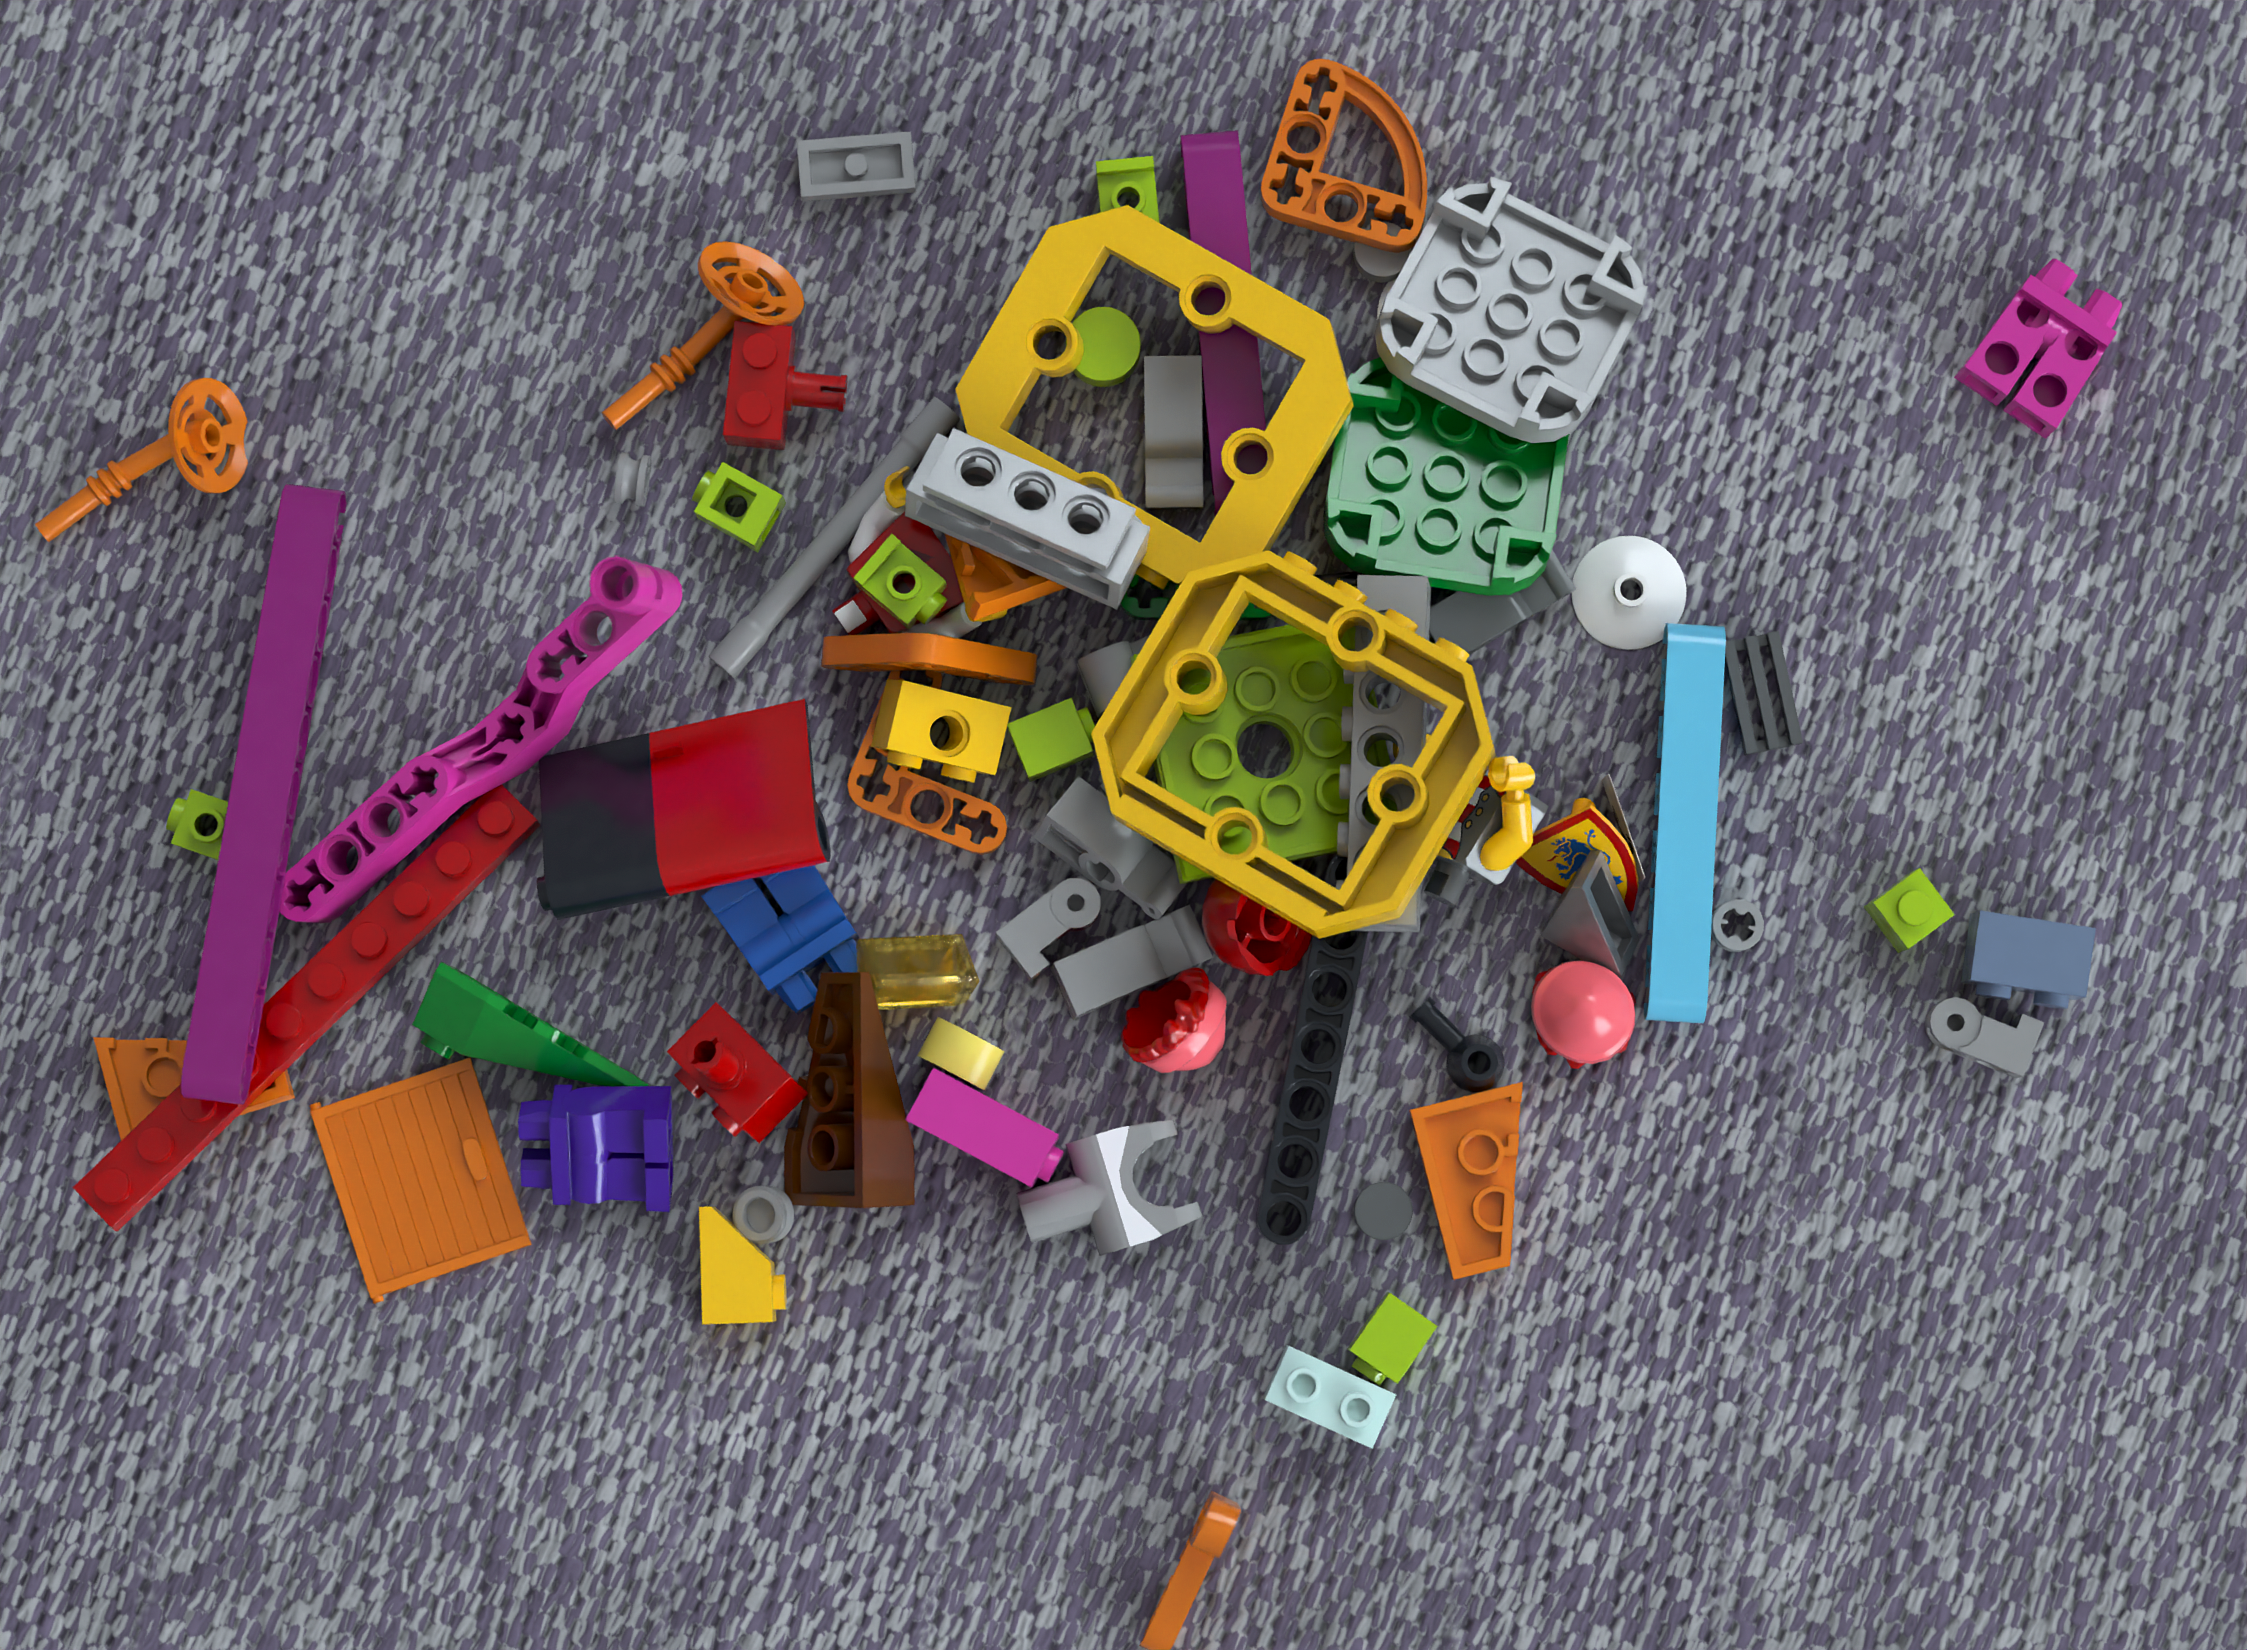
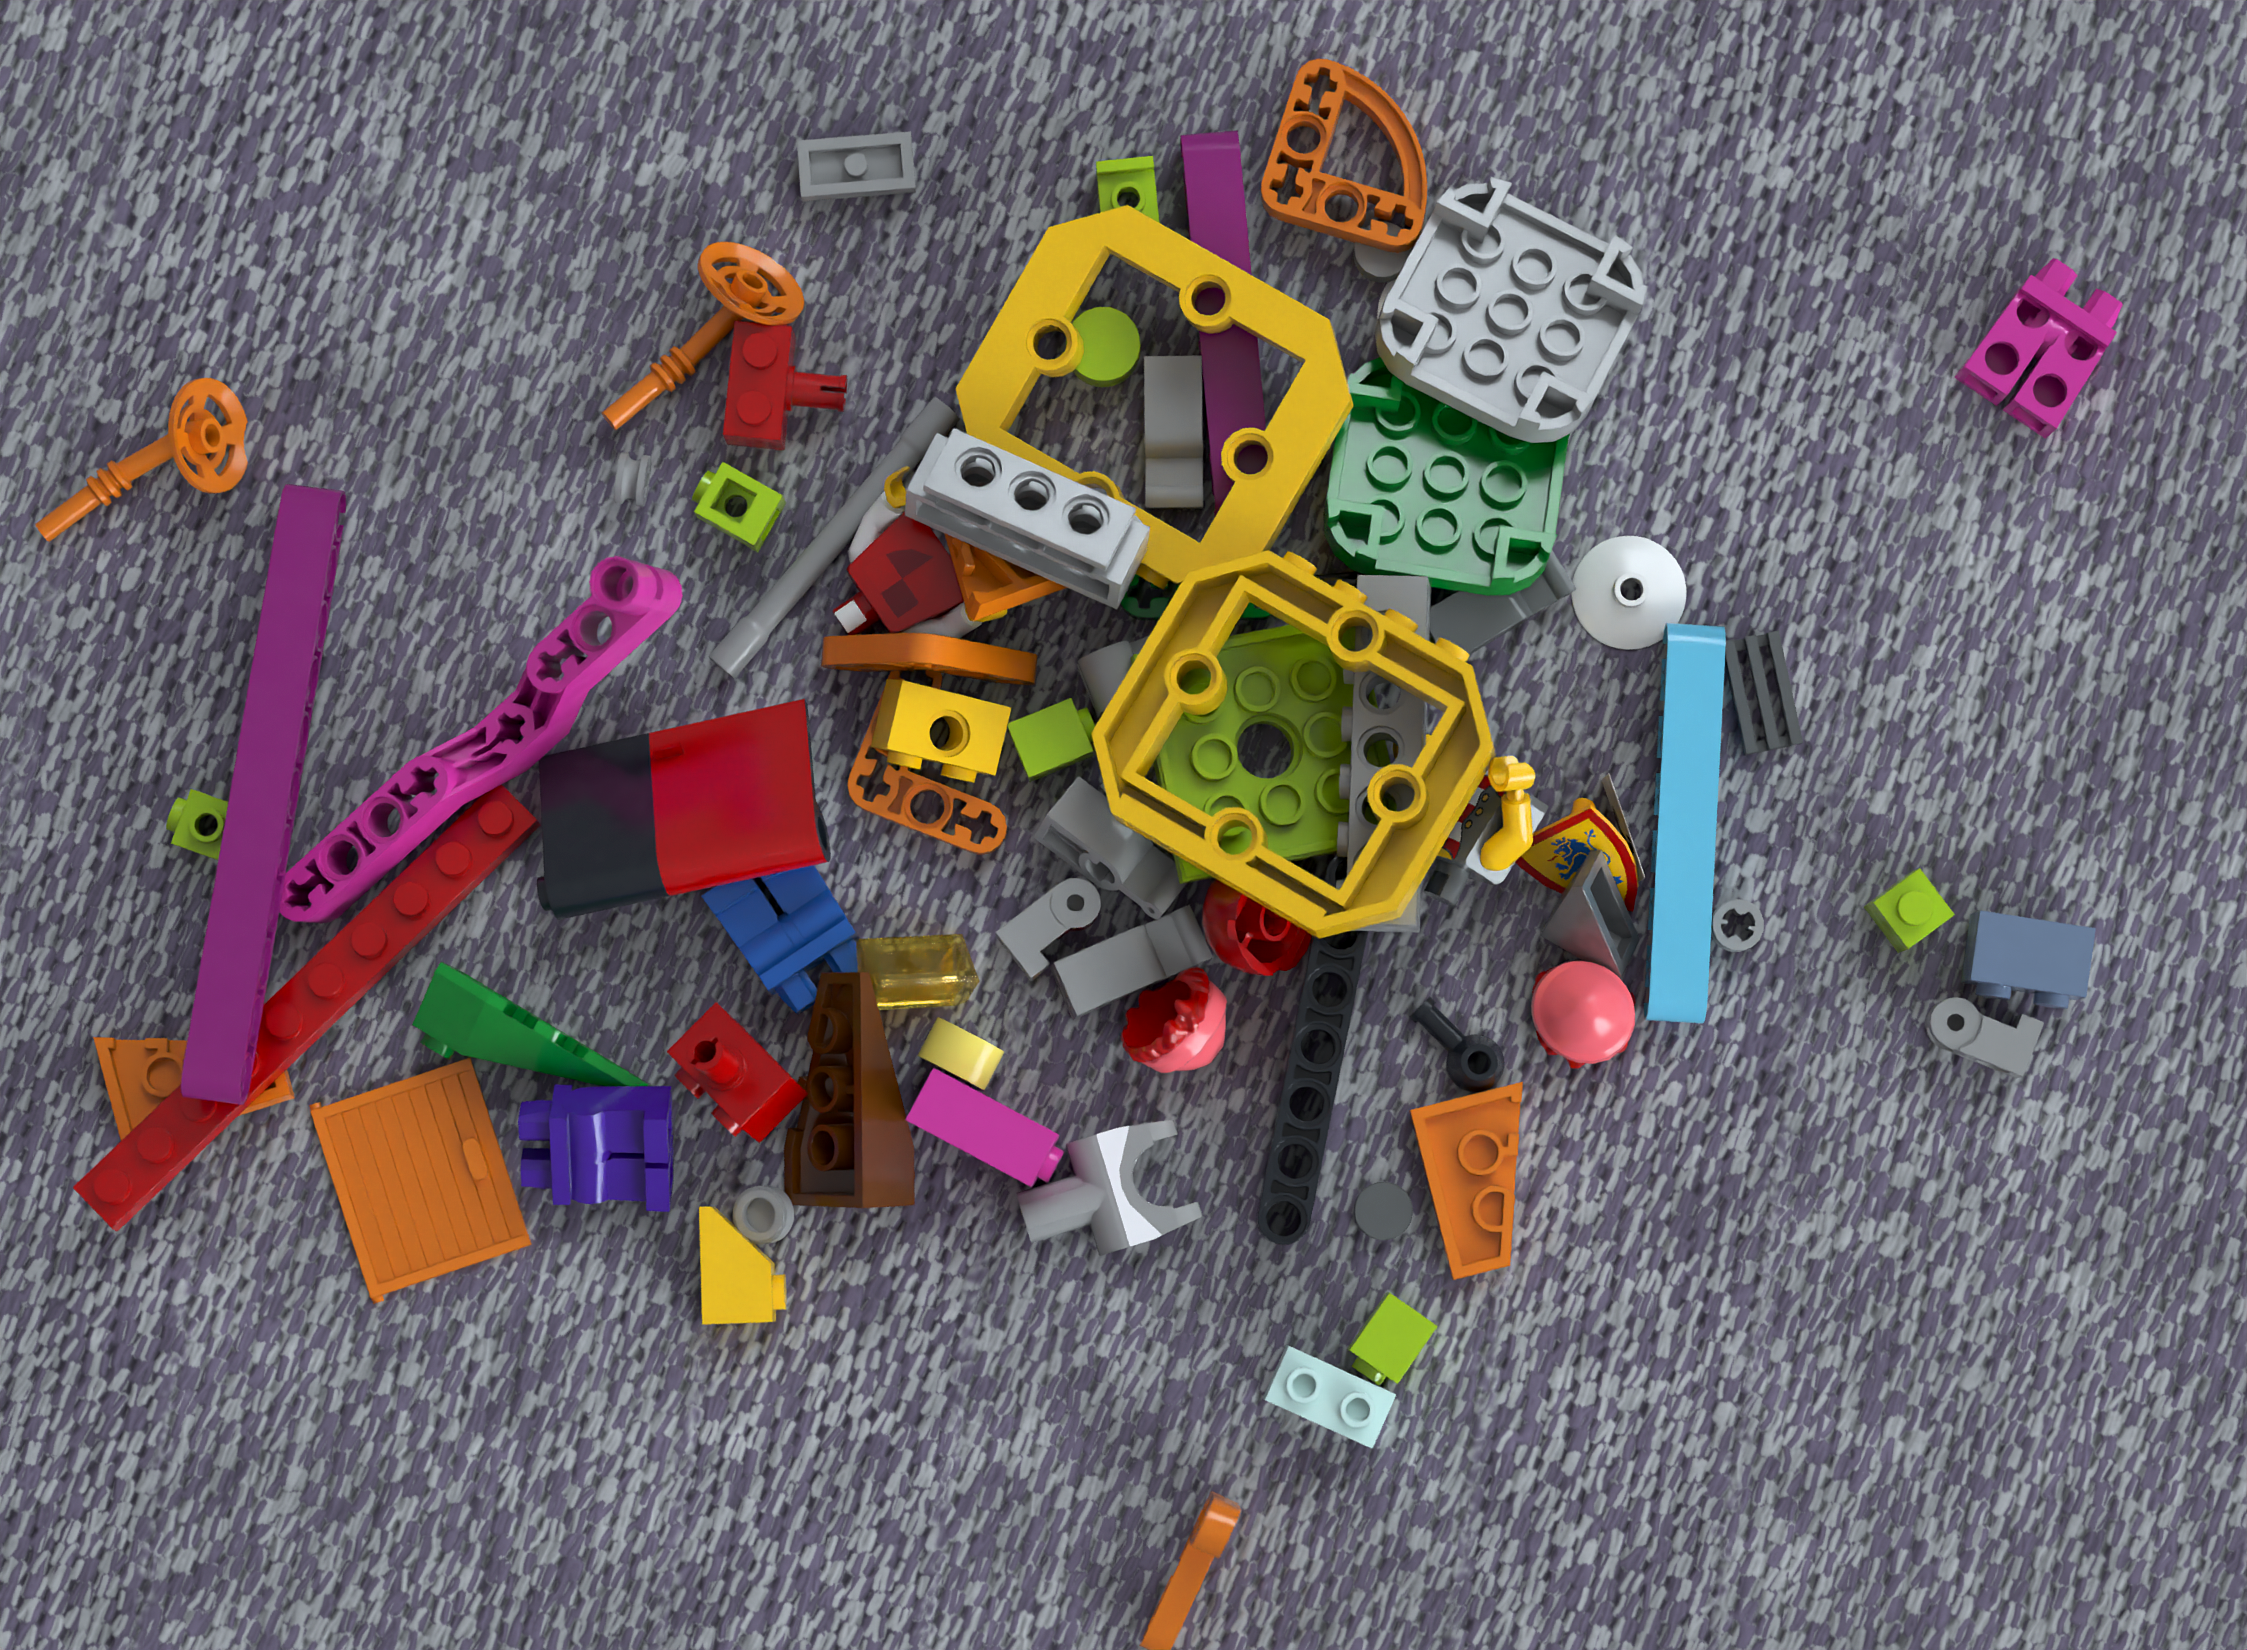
lime brick [854,534,947,630] -> none

